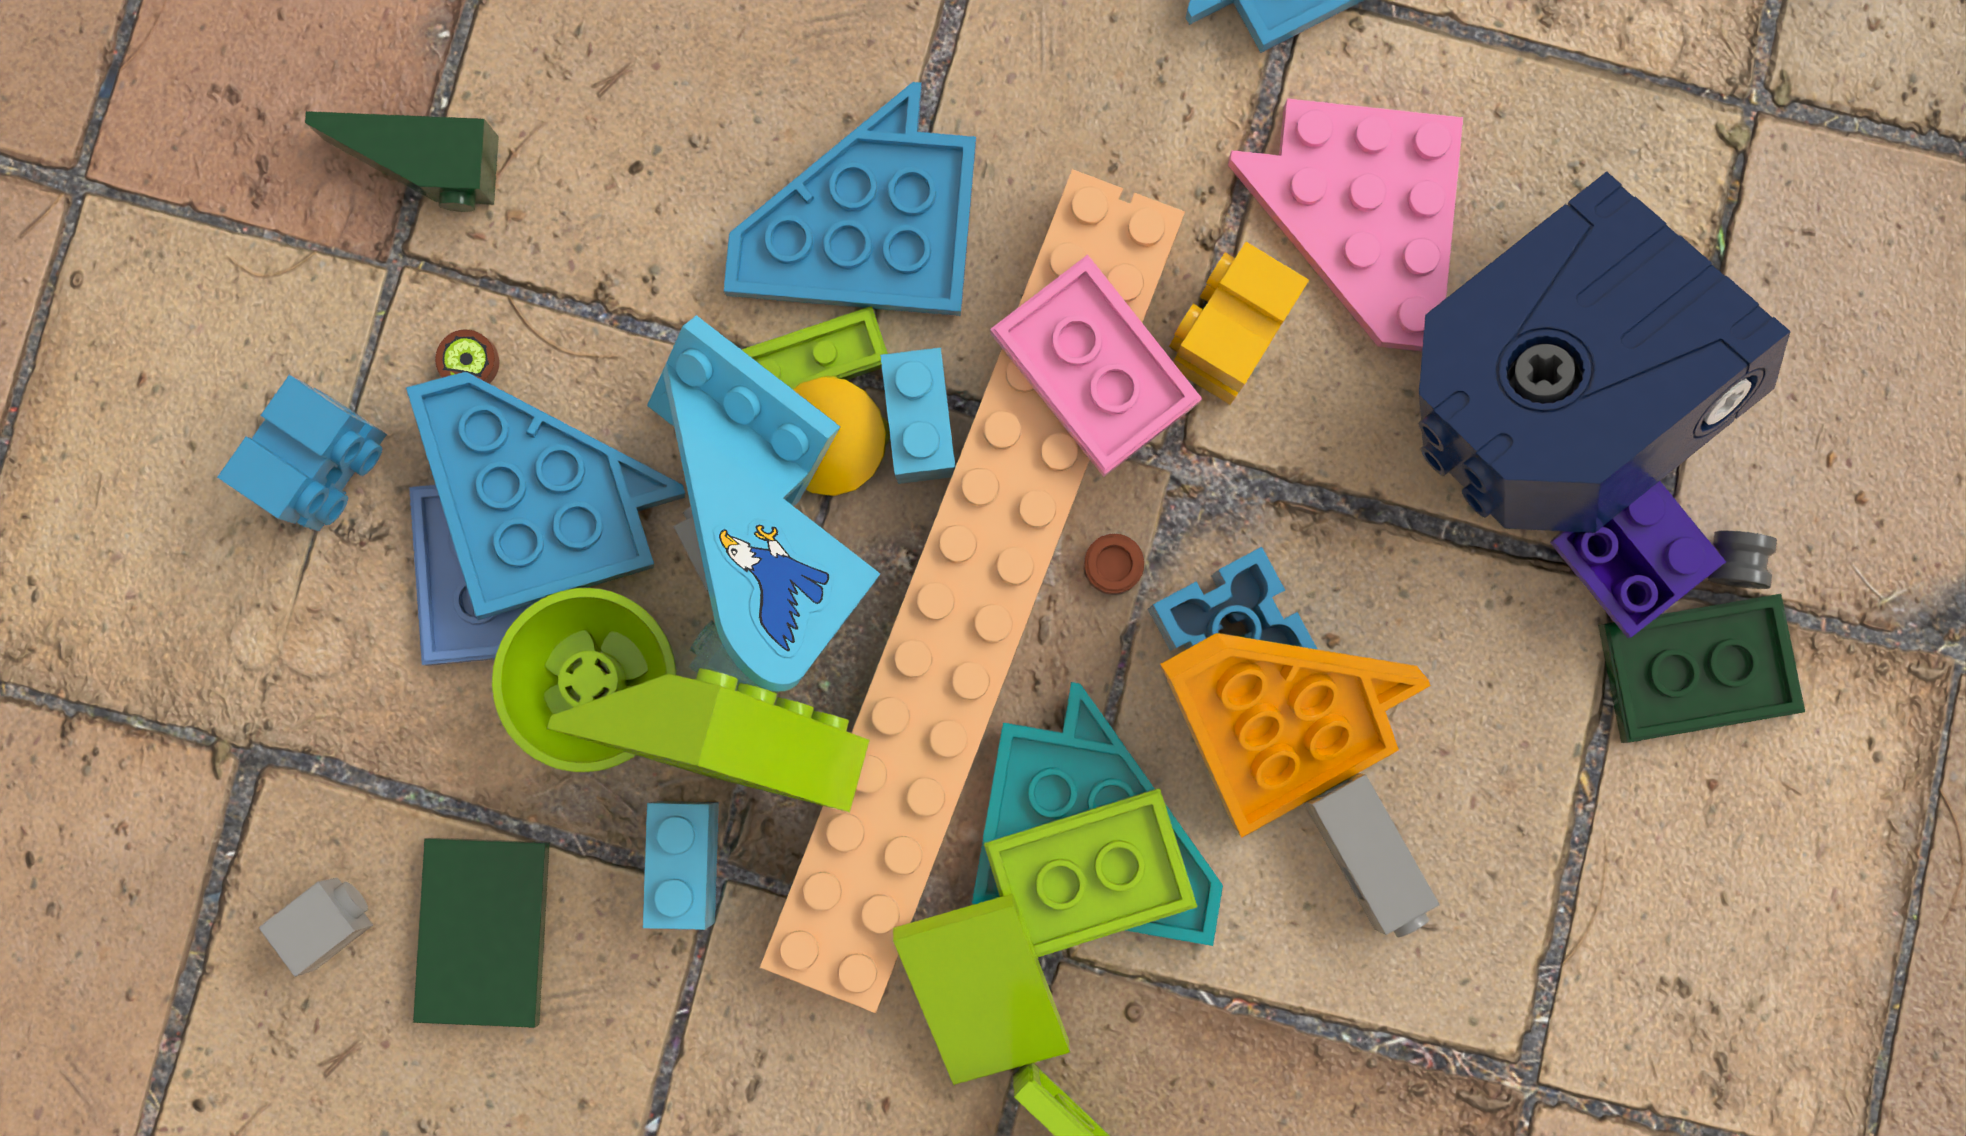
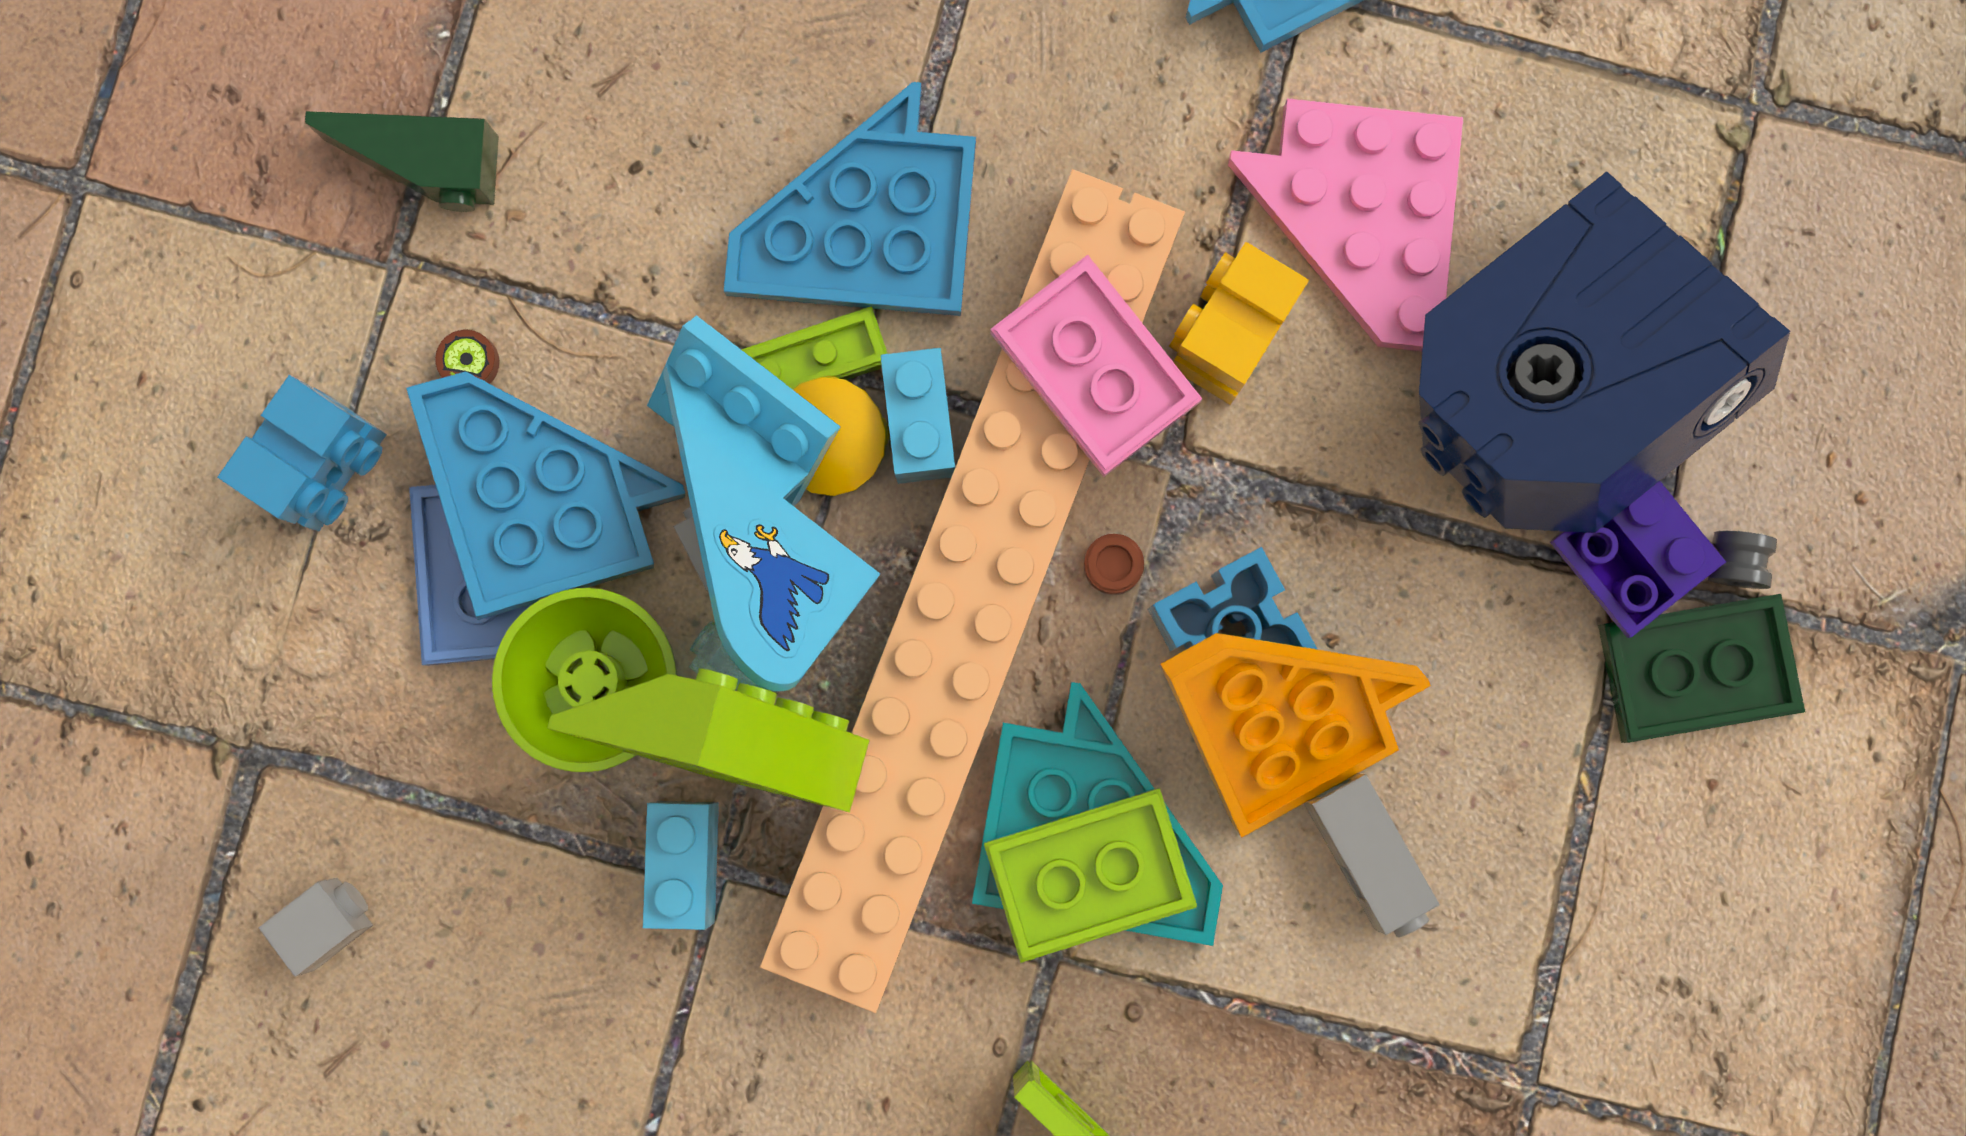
dark green tile [413,838,550,1028] -> none
lime tile [893,893,1070,1085] -> none

